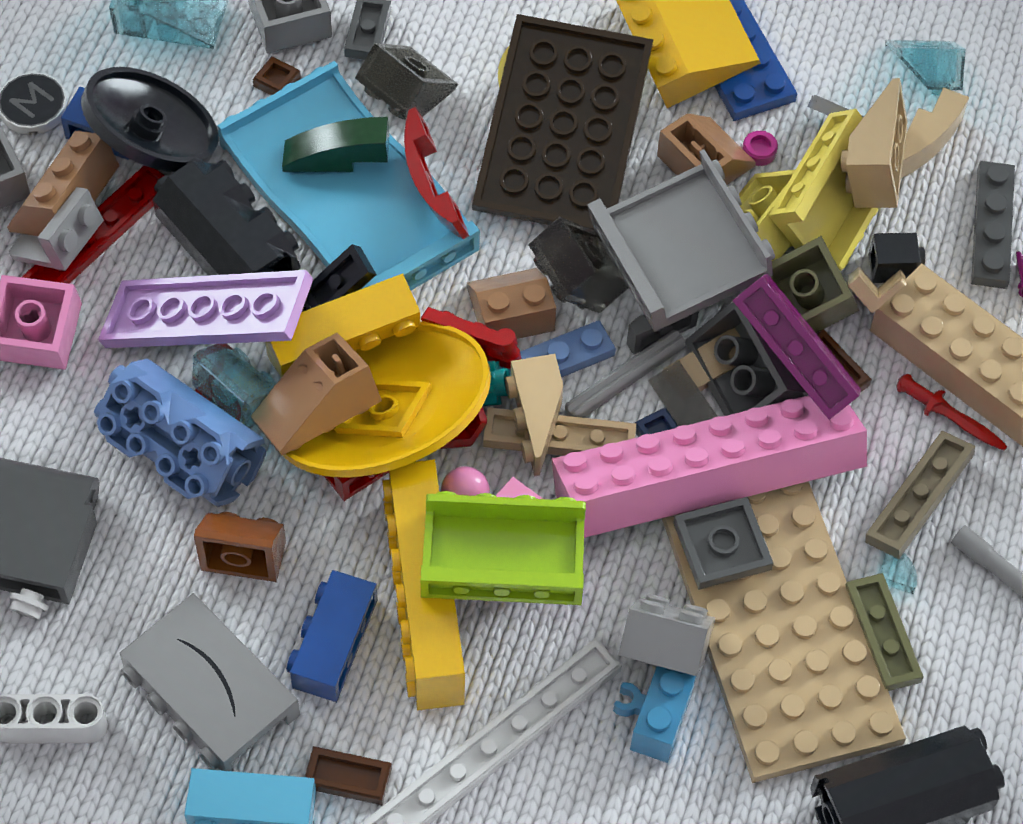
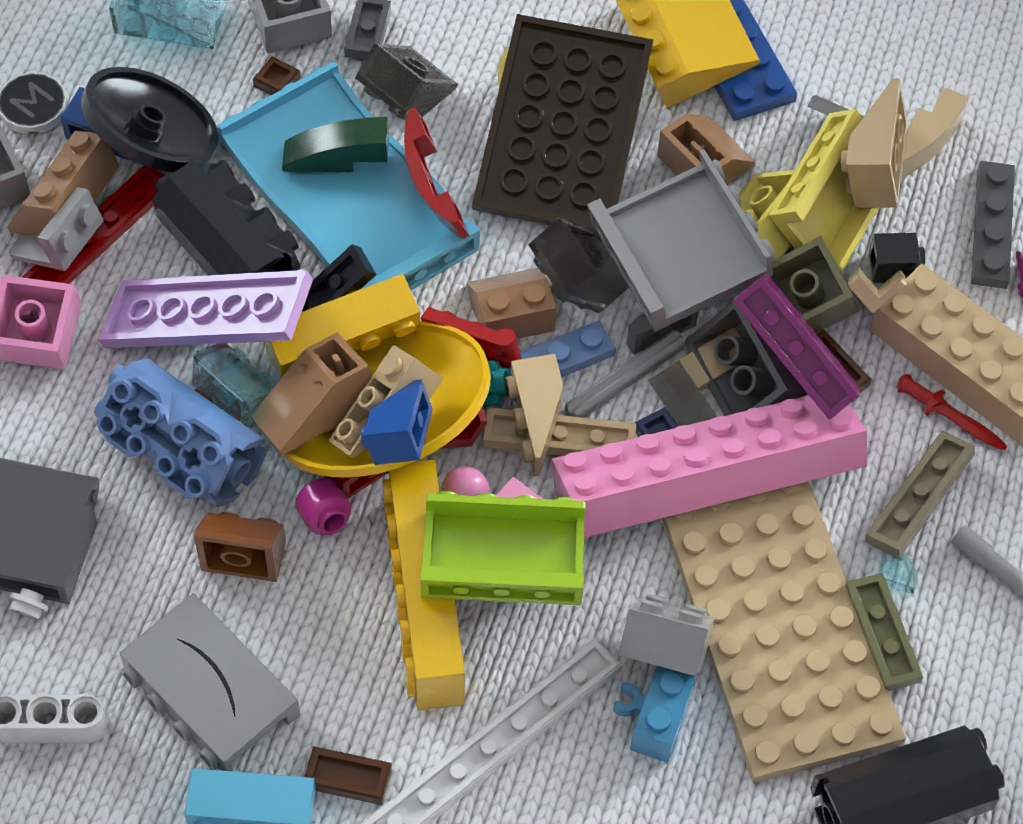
blue brick [286,570,378,703] -> none
dark grey plate [673,497,774,590] -> none
dark pink tile [742,131,778,166] -> none
clear light blue slope [885,40,966,96] -> none
none -> dark pink head [295,478,351,535]
none -> tan slope [329,345,444,458]
none -> blue slope [361,379,433,465]

